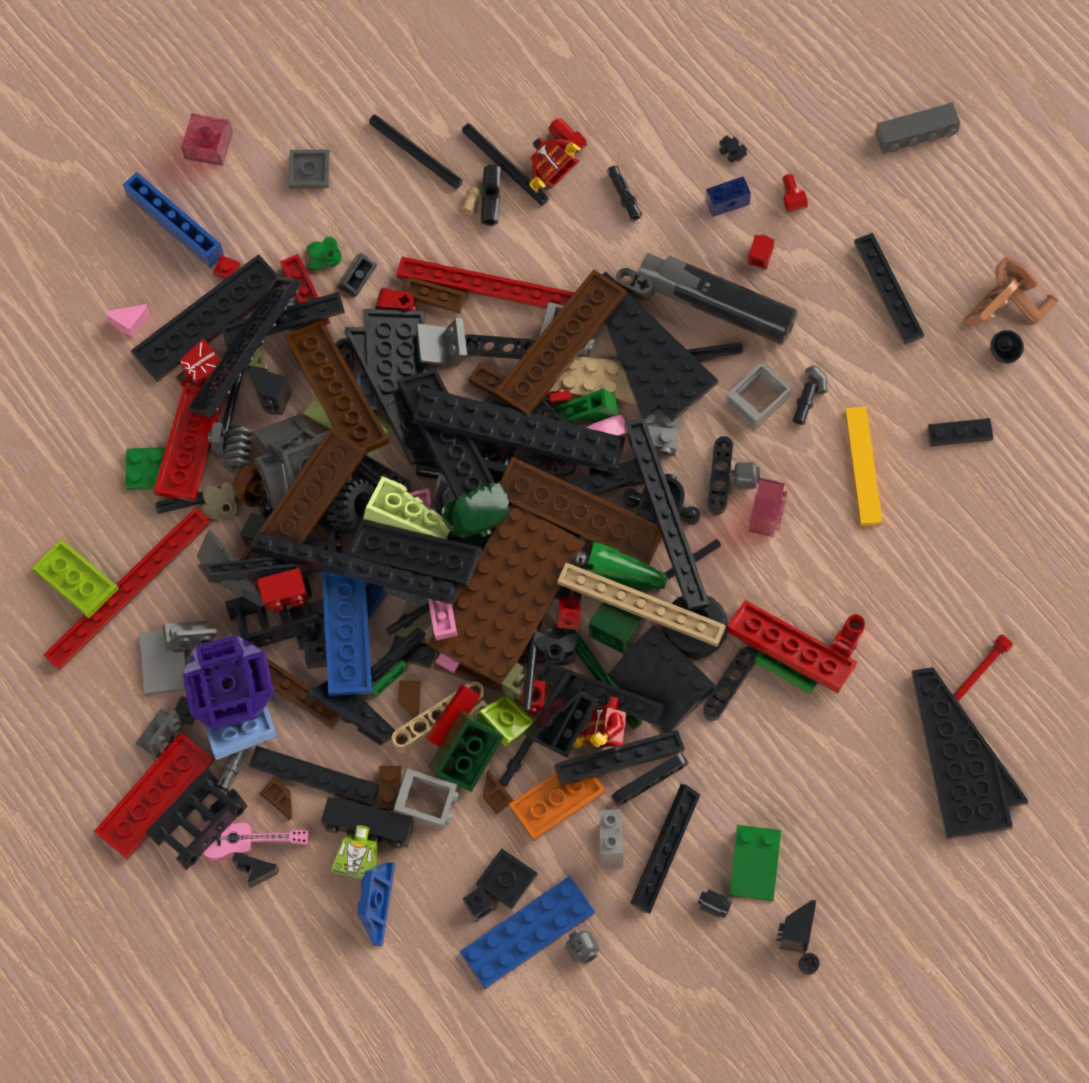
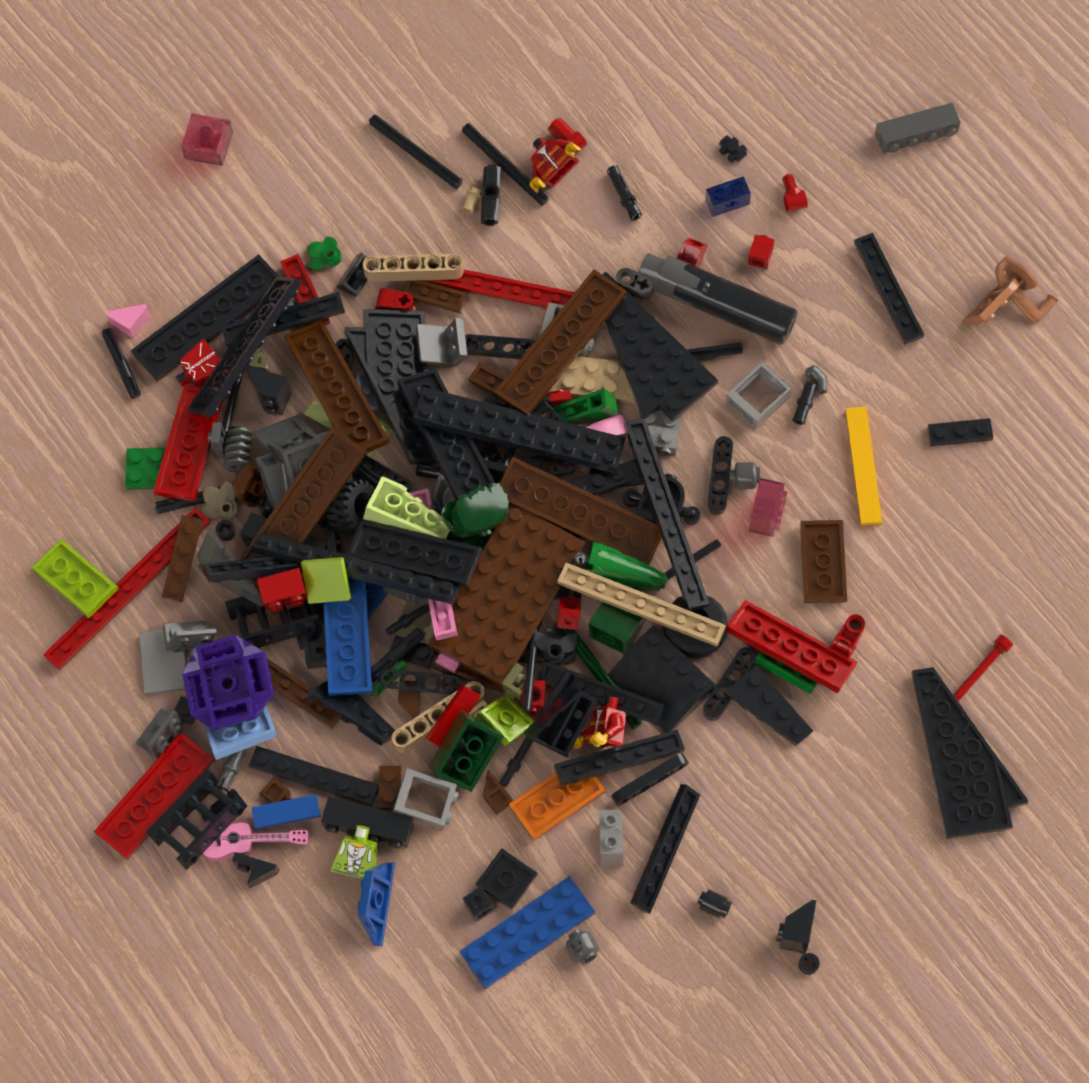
blue brick [123,172,224,268] -> none
red plate [213,255,241,279] -> none
dark grey plate [288,149,330,189] -> none
green slope [729,825,781,901] -> none
black piece [990,330,1024,364] -> none
none -> black axle [102,328,141,399]
none -> reddish brown plate [161,515,203,602]
none -> black bush [216,520,236,541]
none -> blue tile [252,794,321,830]
none -> lime tile [301,557,351,603]
none -> tan beam [363,254,464,282]
none -> black beam [379,669,463,695]
none -> red brick [677,237,708,267]
none -> black wing [723,666,813,746]
none -> reddish brown plate [800,520,847,603]

